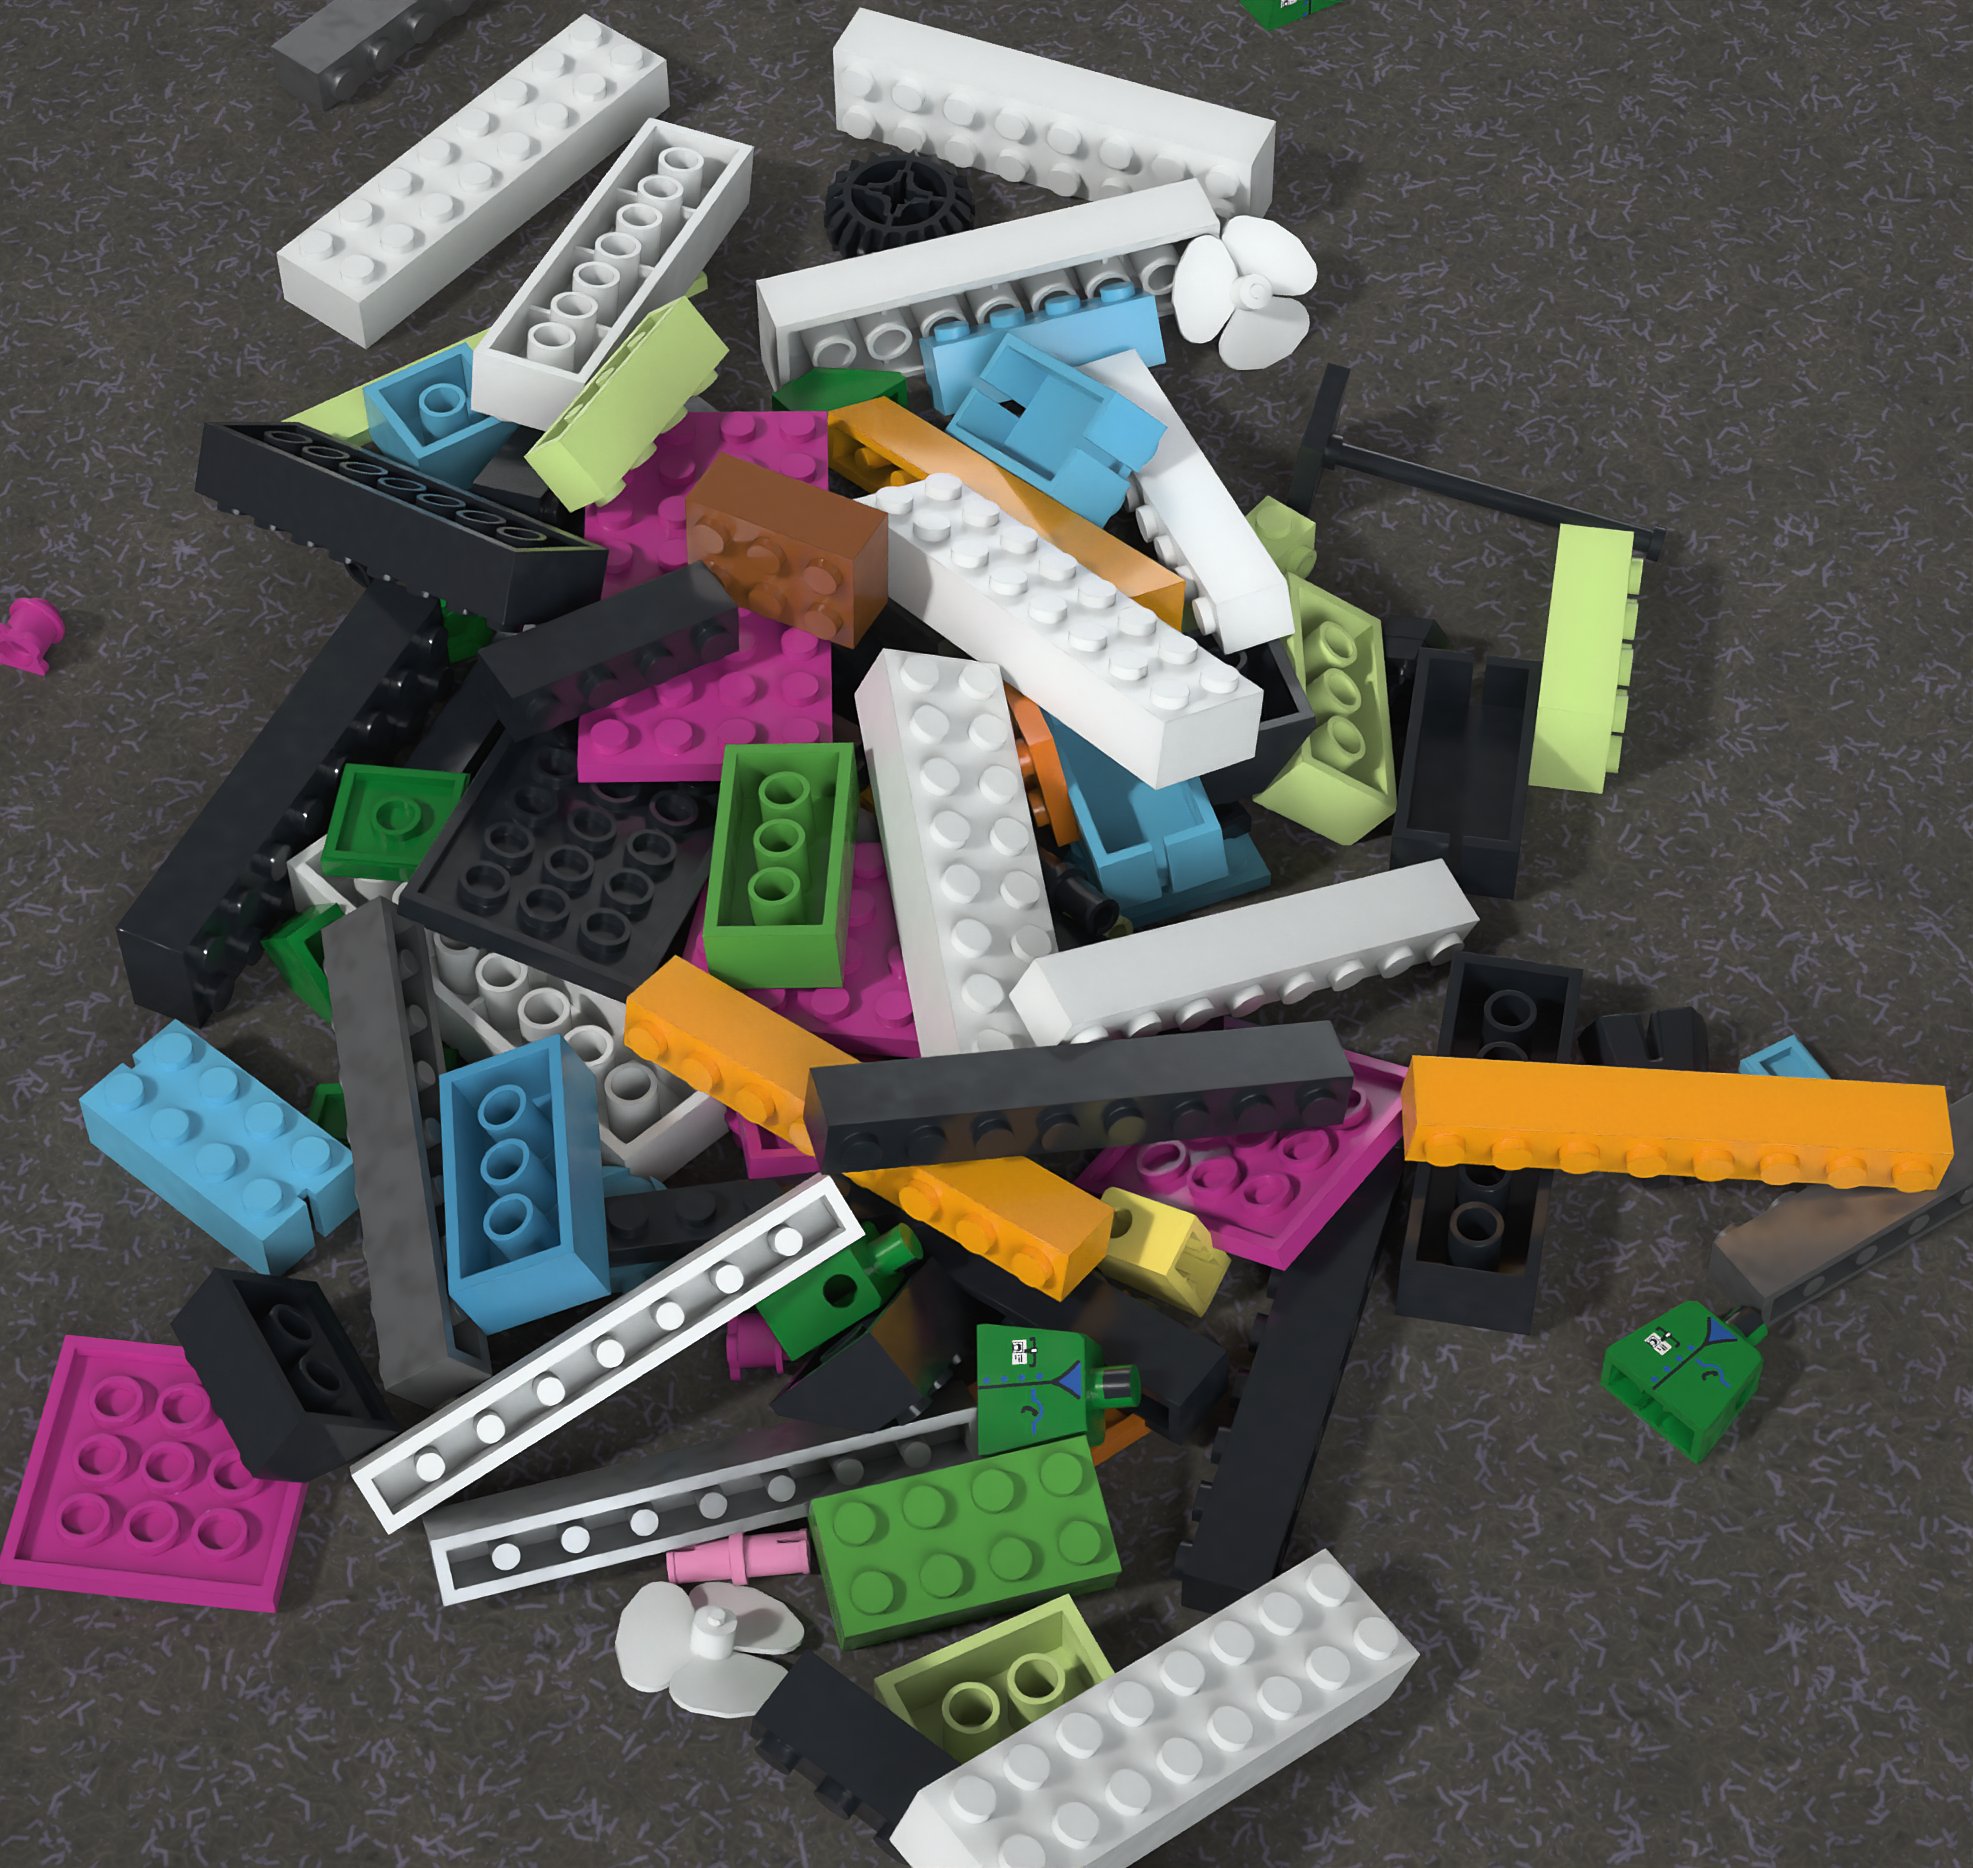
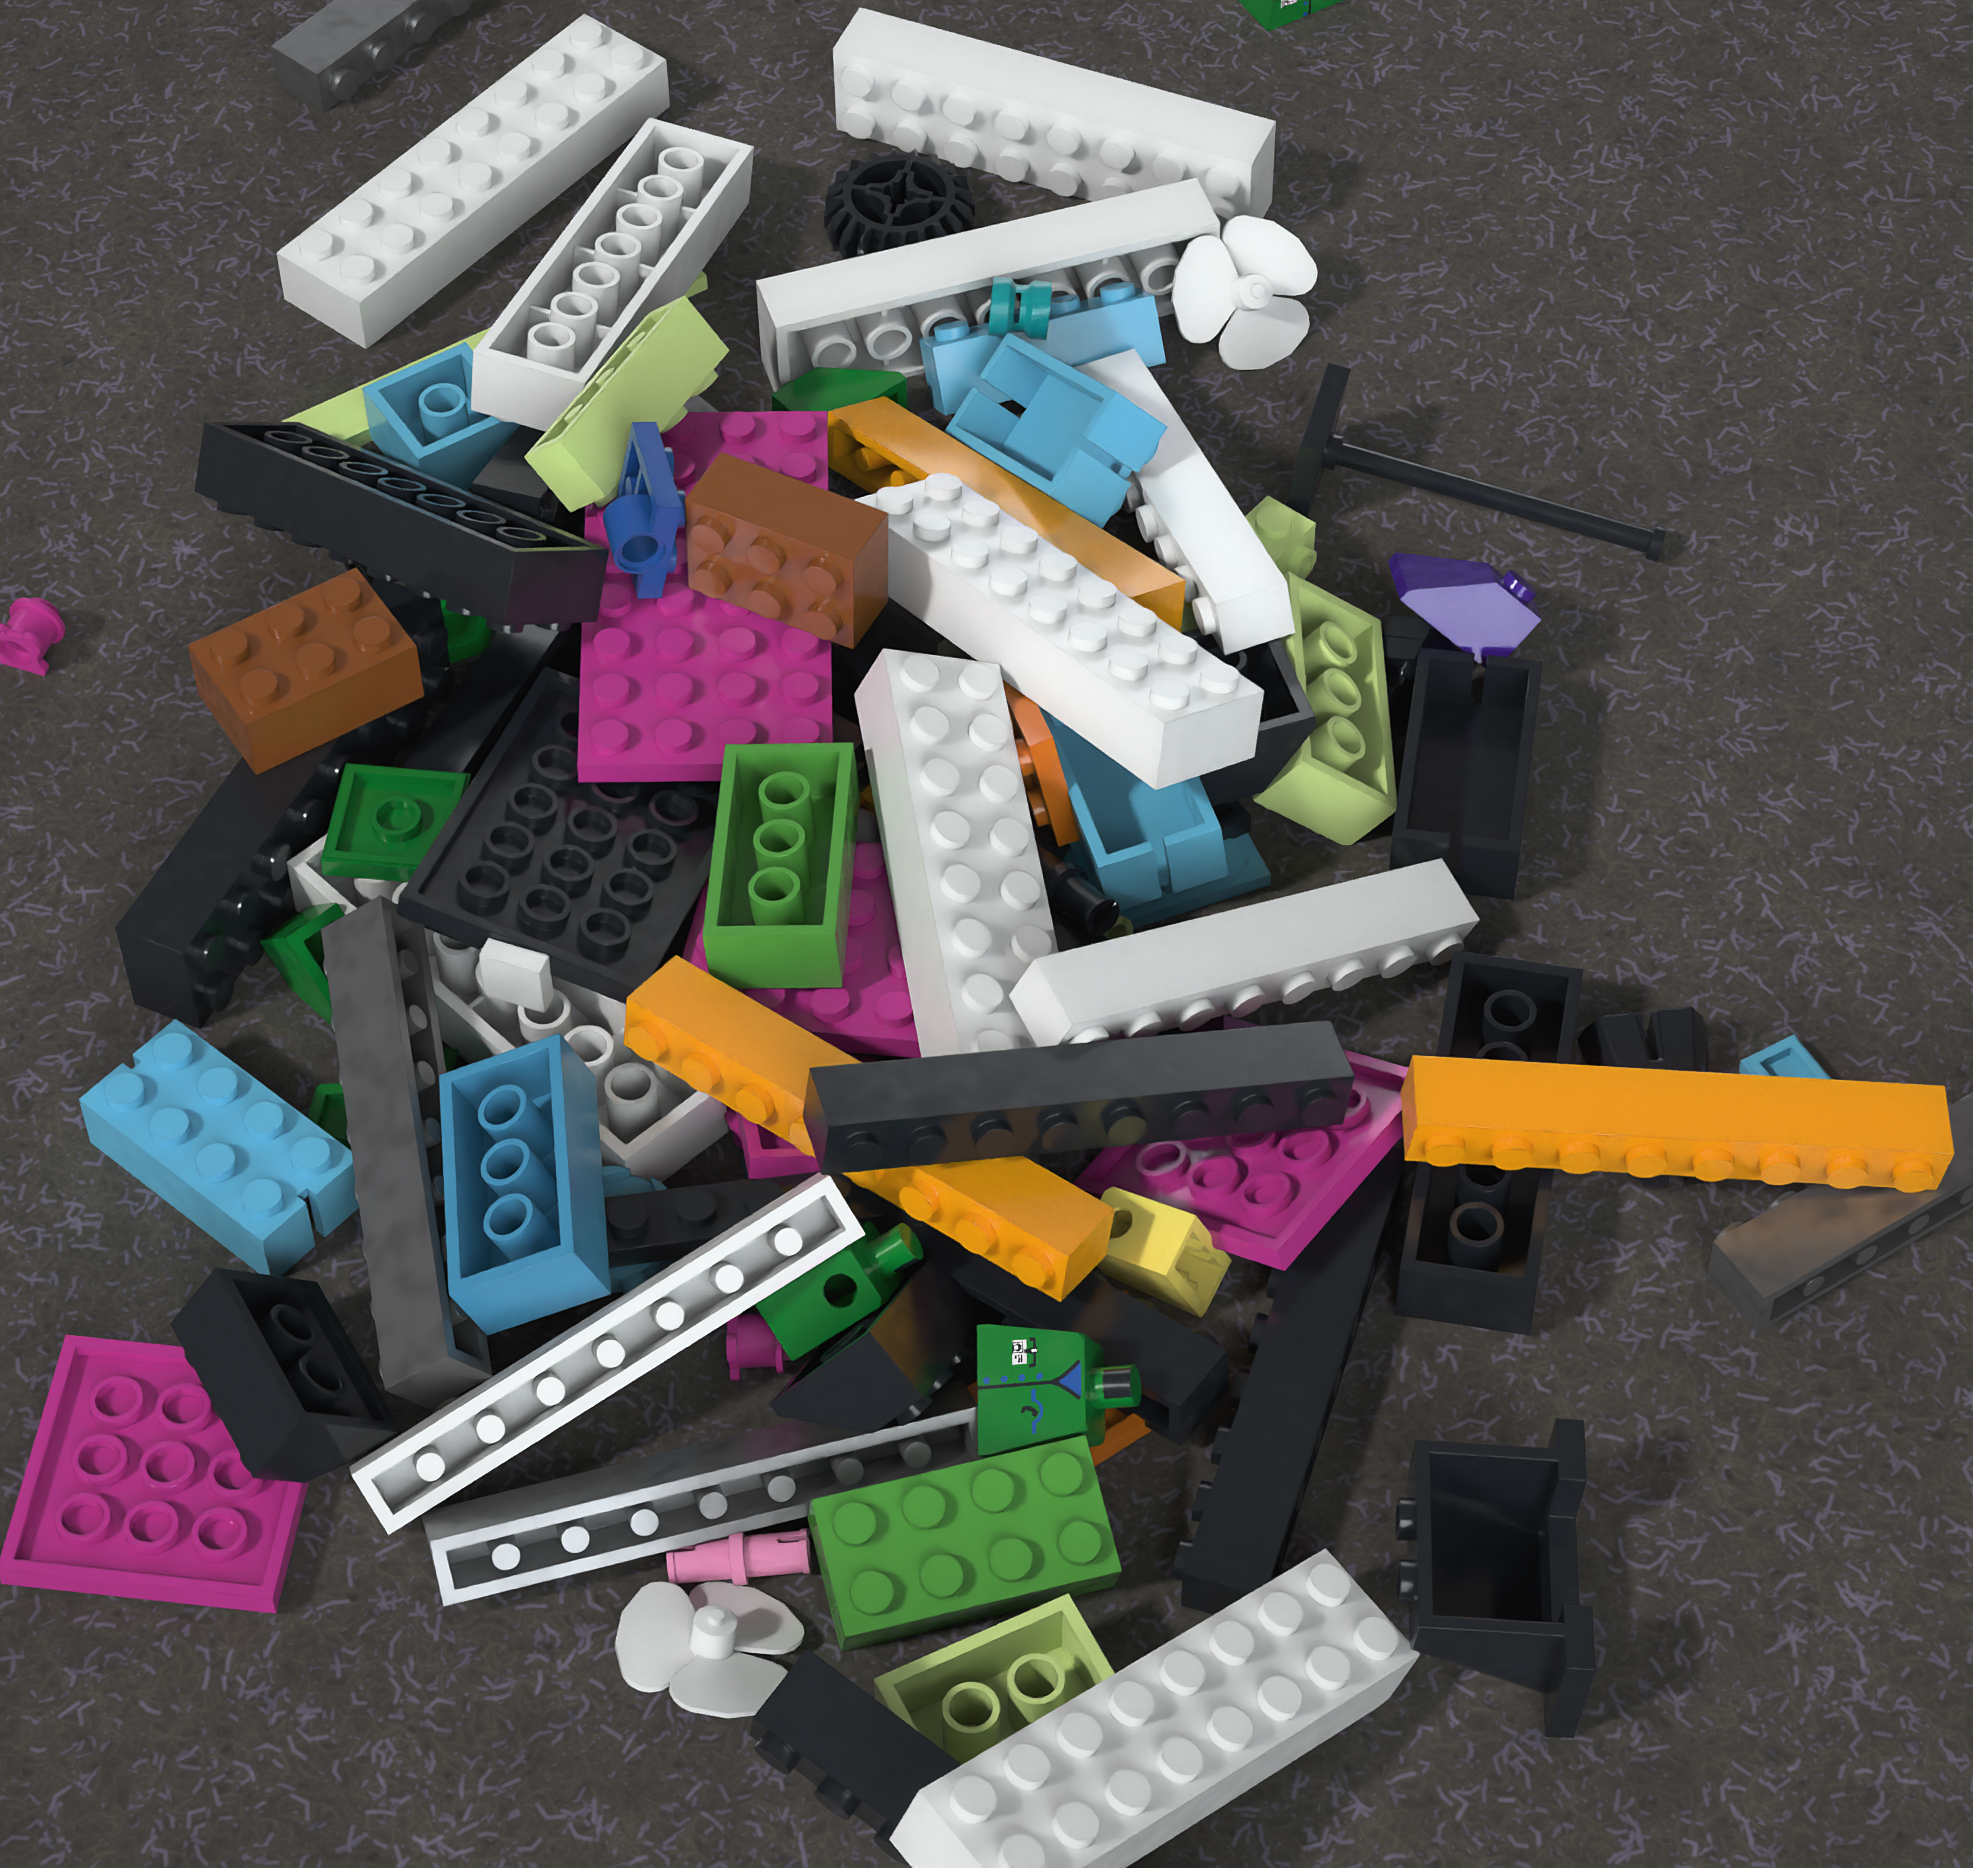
black brick [477,560,739,742] -> none
yellowish green brick [1528,524,1643,794] -> none
green torso [1600,1300,1768,1465] -> none
none -> dark orange brick [188,567,424,775]
none -> white tile [479,938,554,1013]
none -> blue plate [603,422,686,599]
none -> teal wheel [988,276,1052,340]
none -> slope [1388,552,1542,669]
none -> black windscreen [1395,1418,1595,1738]

